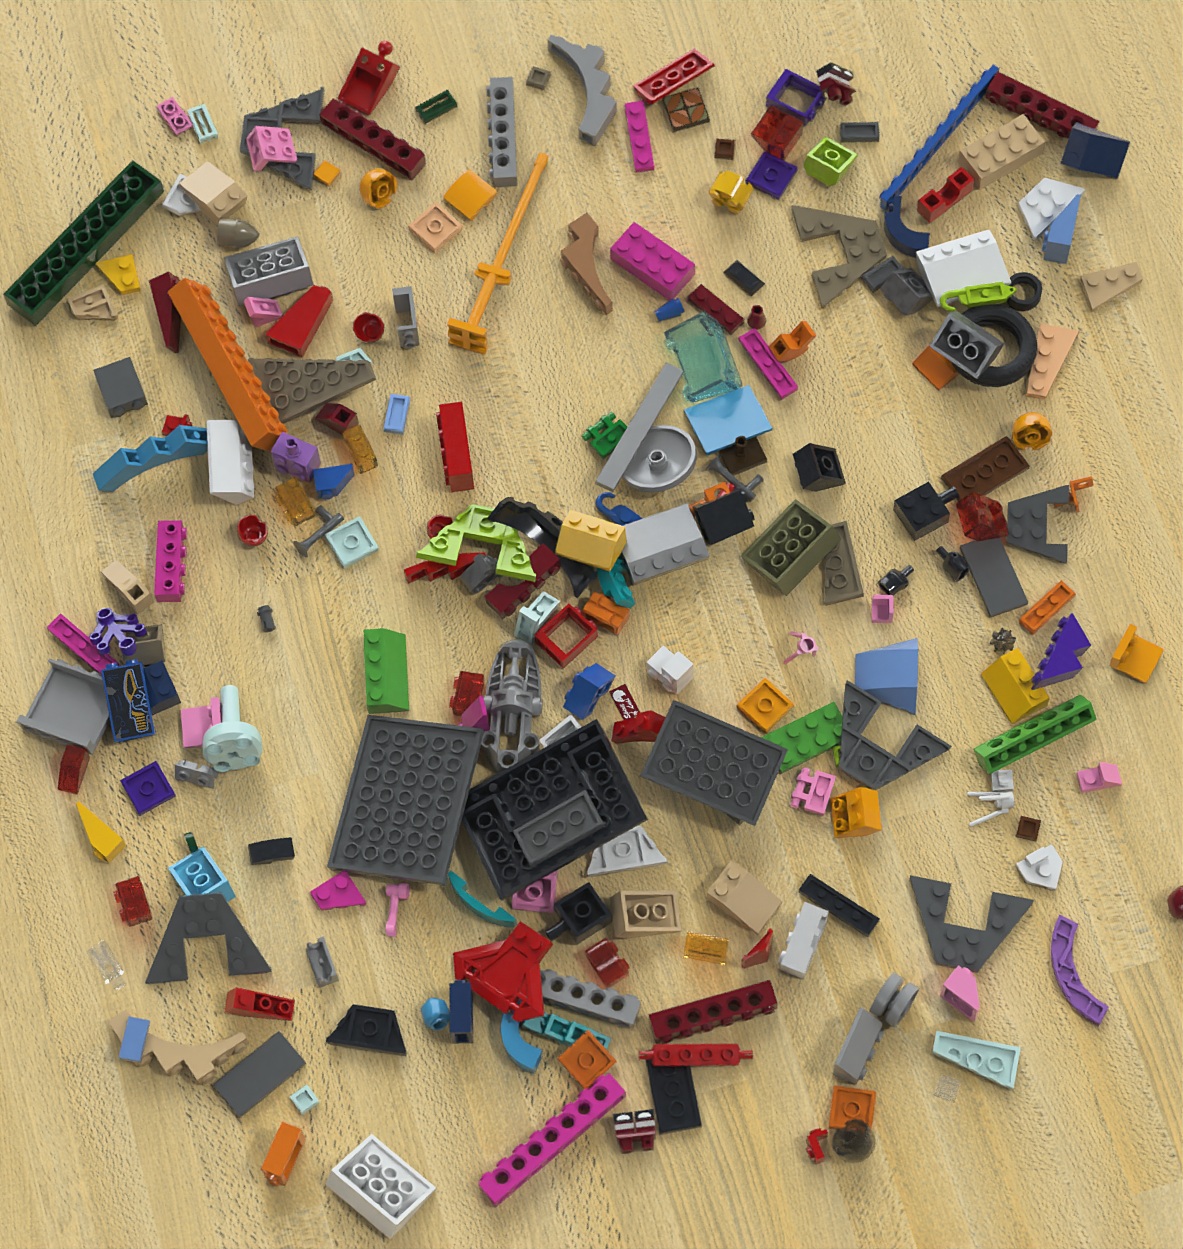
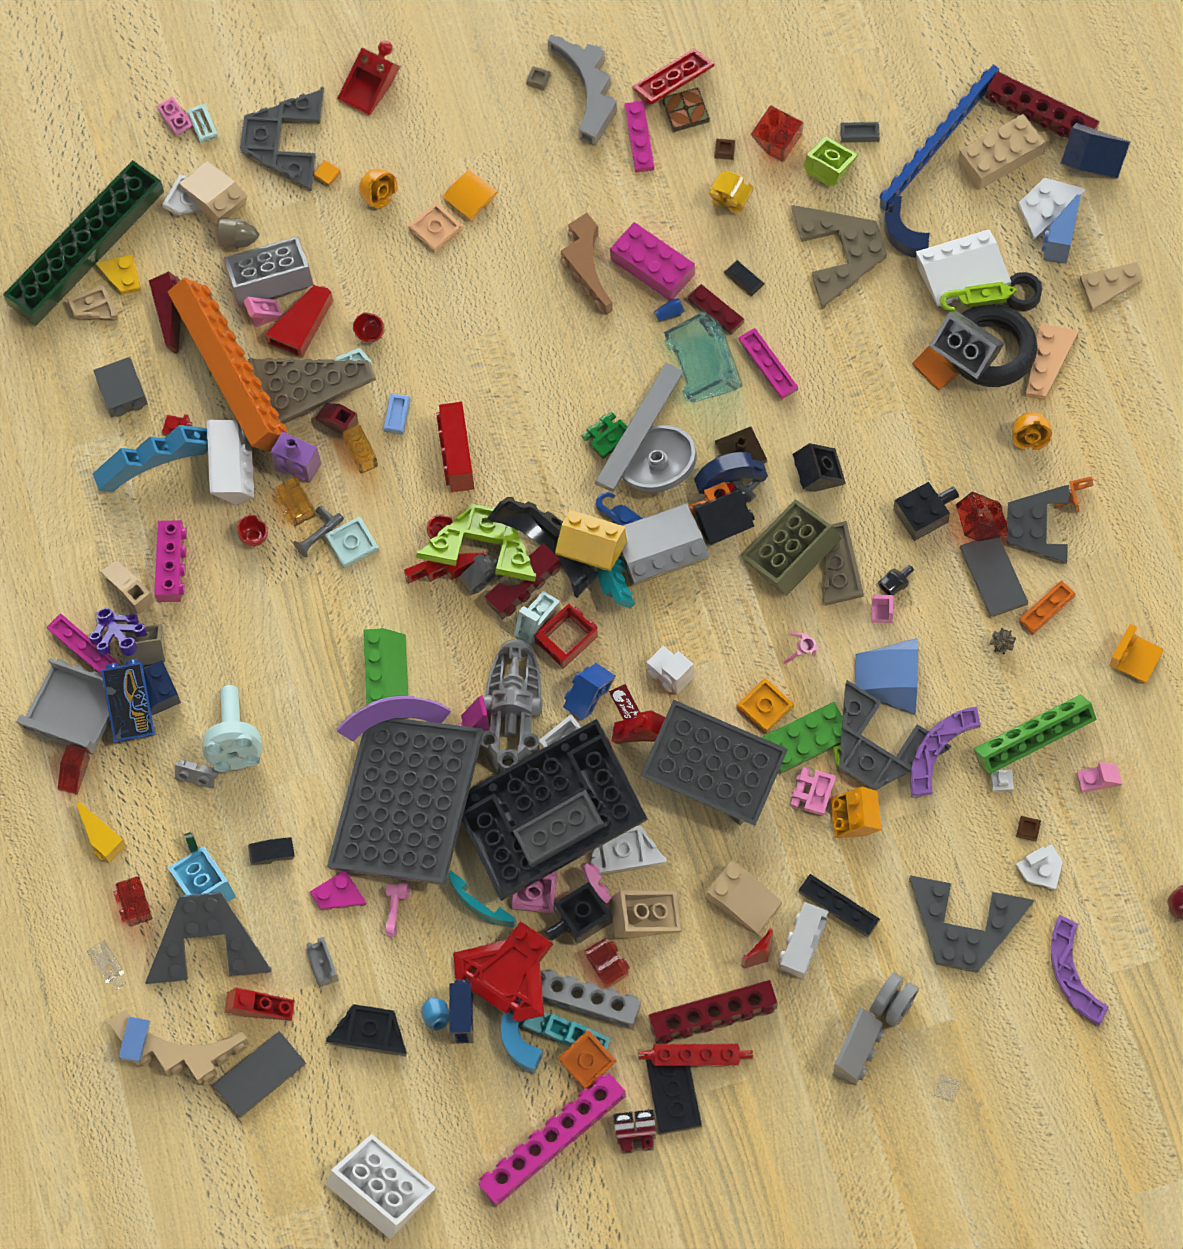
dark purple tile [120,761,176,816] -> none
bright pink bracket [181,697,222,748] -> none
bright pink bracket [246,126,297,171] -> none
dark grey pin [257,605,276,632] -> none
orange window [261,1121,306,1187] -> none
light aqua tile [290,1085,320,1115] -> none
blue slope [313,464,355,500] -> none
dark red brick [319,98,426,181] -> none
light grey panel [392,286,420,349] -> none
dark green tile [415,89,458,124] -> none
light orange piece [447,153,548,355] -> none
clear red brick [449,671,485,716] -> none
light grey brick [486,77,517,187] -> none
orange brick [583,591,630,635] -> none
piece [684,385,772,455] -> none
clear yellow brick [684,931,729,965] -> none
dark purple tile [745,151,798,200] -> none
dark red cone [747,305,766,330] -> none
dark purple window [766,68,826,127] -> none
orange brick [768,321,816,362] -> none
red bracket [806,1128,828,1165] -> none
dark red hips [816,62,856,106] -> none
orange tile [828,1085,876,1134] -> none
clear smoke cylinder [832,1119,876,1163] -> none
dark grey tile [862,256,904,293] -> none
flat silver slope [880,268,933,315] -> none
red arch [917,167,975,224] -> none
light aqua wing [932,1031,1021,1090] -> none
black piece [936,546,970,582] -> none
bright pink slope [940,965,980,1022] -> none
reddish brown tile [941,436,1030,508] -> none
white plant [967,791,1014,827] -> none
yellow slope [981,648,1050,725] -> none
dark purple slope [1031,613,1091,690] -> none
none -> medium lavender tile [336,696,451,742]
none -> bright pink slope [580,862,612,903]
none -> dark blue arch [694,452,768,497]
none -> medium lavender tile [910,706,981,798]

